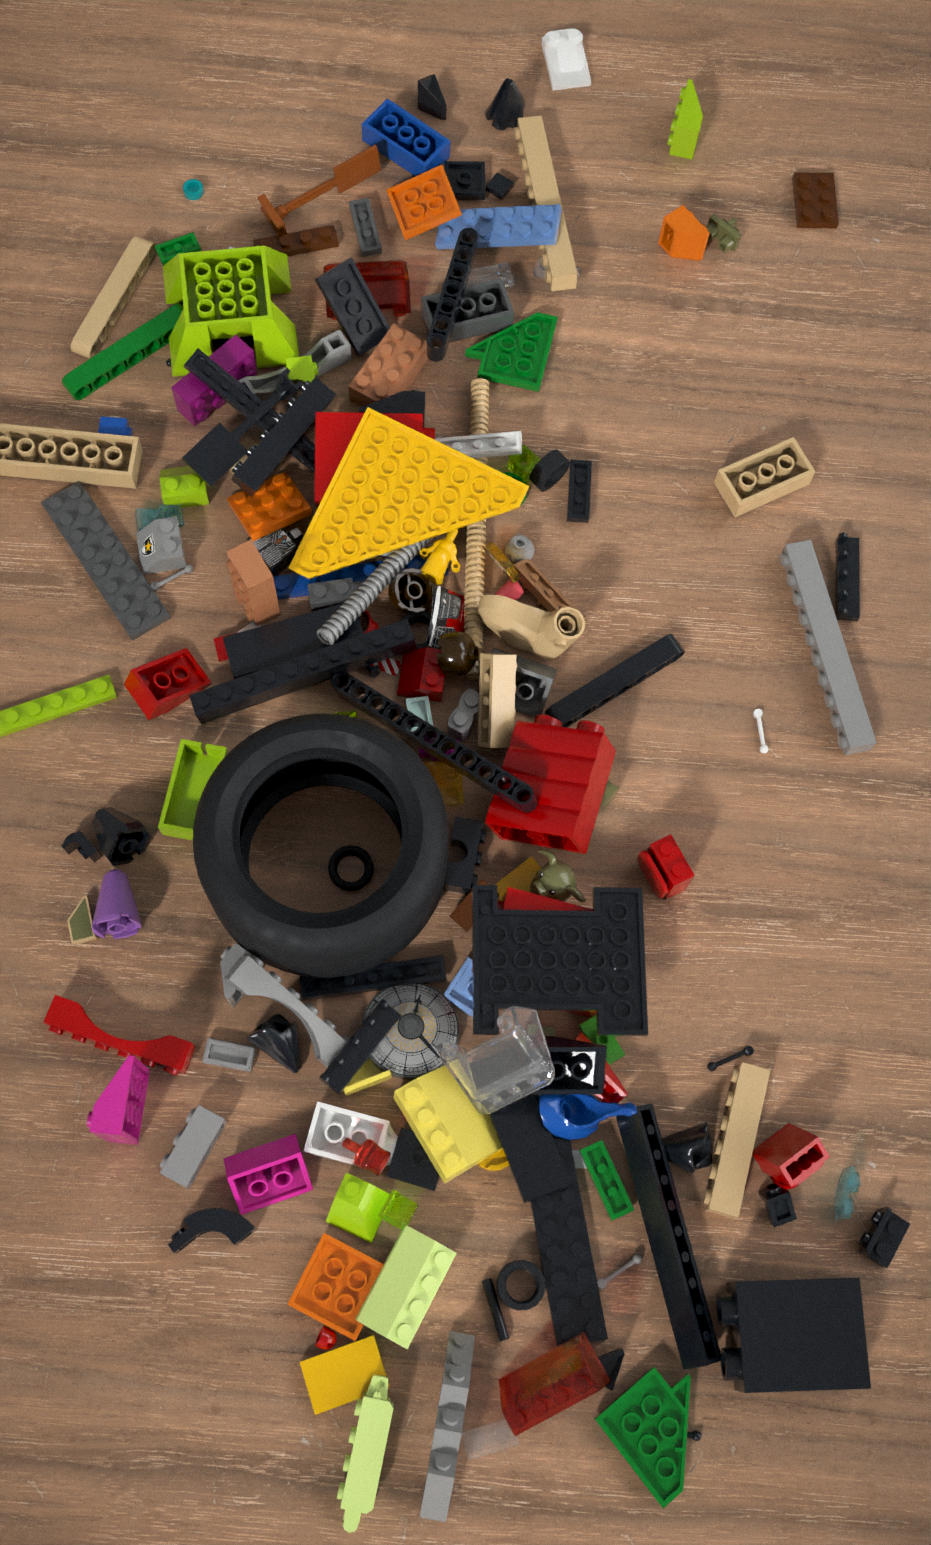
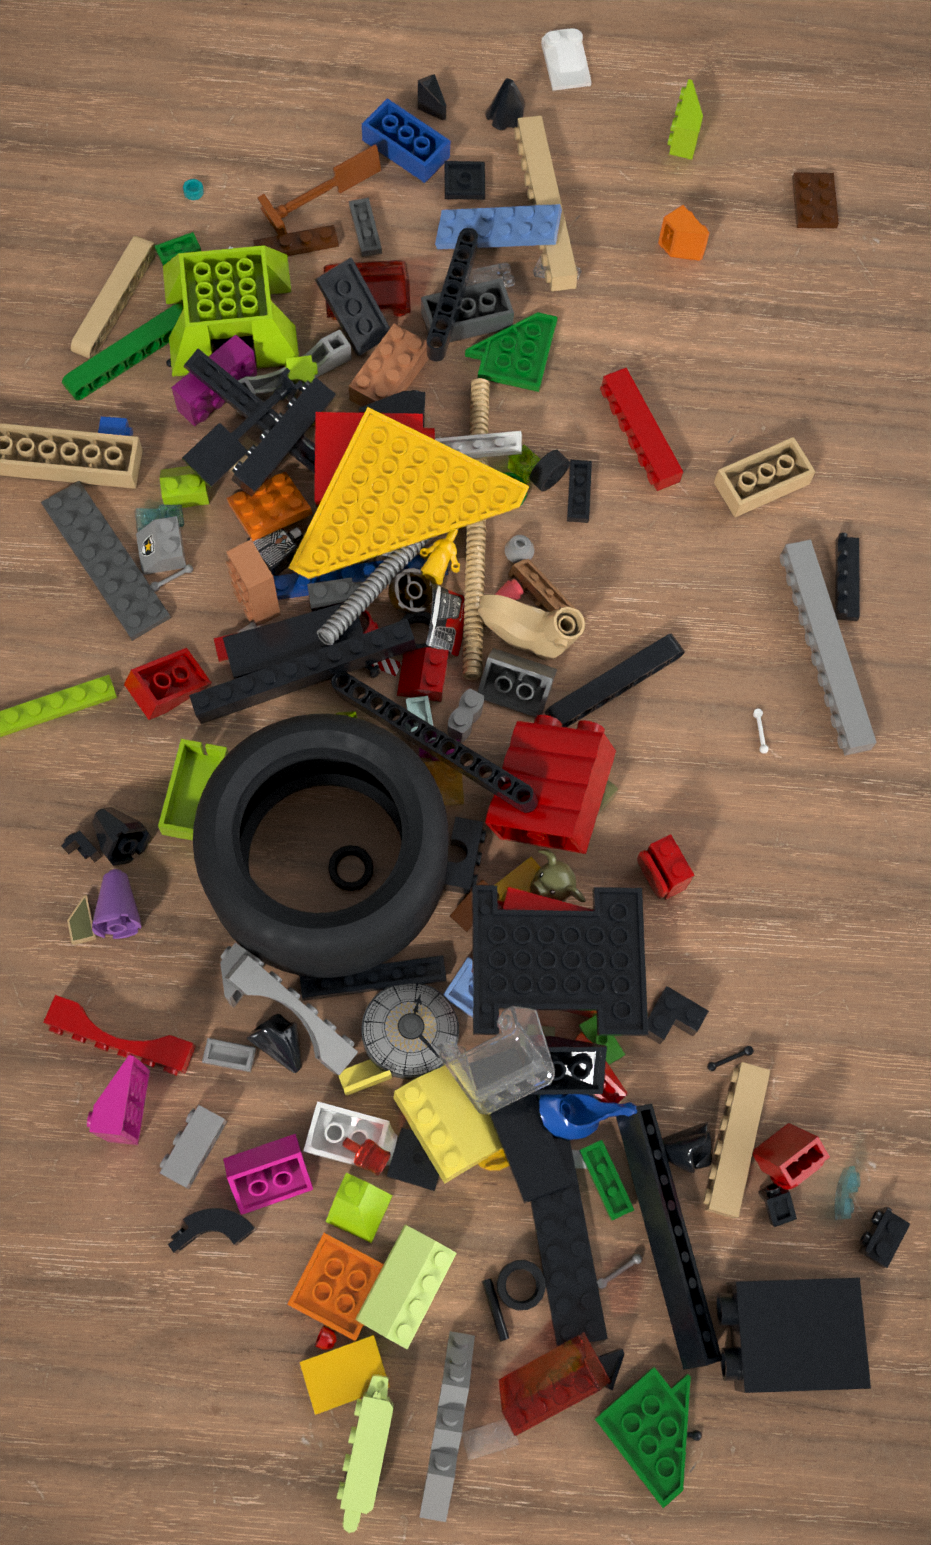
black hinge [319,999,401,1095] -> none
clear neon green panel [378,1189,418,1231] -> none
orange plate [386,165,462,240] -> none
dark brown cylinder [437,631,479,677] -> none
tan brick [477,653,517,748] -> none
black tile [485,172,514,200] -> none
clear yellow tile [485,542,519,583] -> none
olive hips [706,213,742,253] -> none
none -> red brick [600,367,683,491]
none -> black brick [647,986,709,1044]

